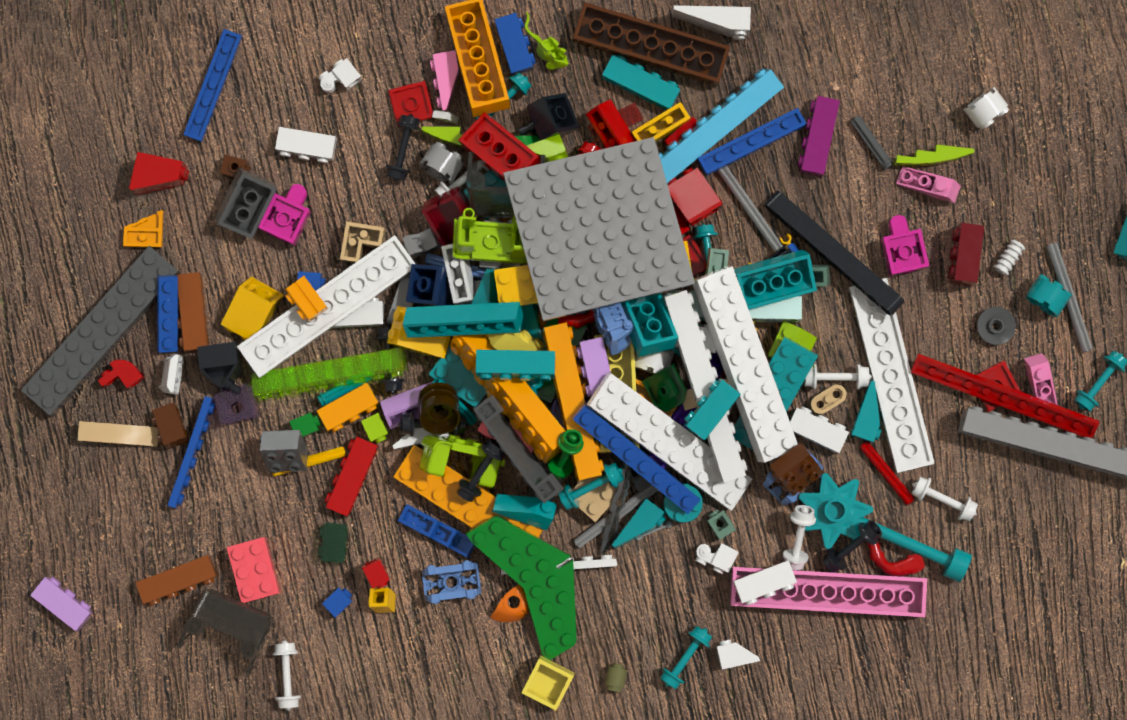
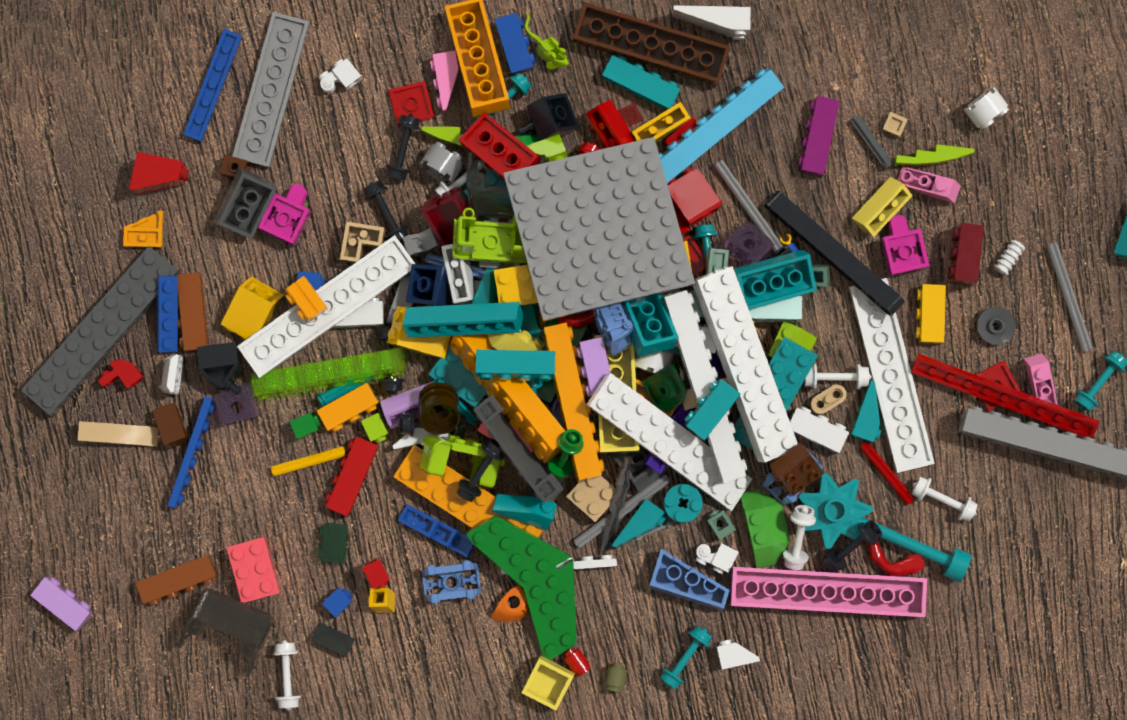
dark grey brick [260,430,308,473] -> none
white brick [275,127,337,163] -> none
white tile [432,110,459,124] -> none
teal piece [559,463,624,510] -> none
blue plate [572,403,701,514] -> none
blue plate [697,108,807,176] -> none
white brick [733,560,797,605] -> none
teal brick [1025,274,1072,317] -> none
none -> light grey plate [232,12,310,168]
none -> pearl dark grey slope [311,623,355,657]
none -> black piece [363,181,409,244]
none -> red brick [563,647,591,677]
none -> medium blue wedge [648,549,729,611]
none -> clear purple brick [723,220,775,266]
none -> bright green wedge [740,489,790,568]
none -> light yellow brick [852,177,913,237]
none -> tan plate [882,112,908,138]
none -> yellow brick [916,284,946,344]

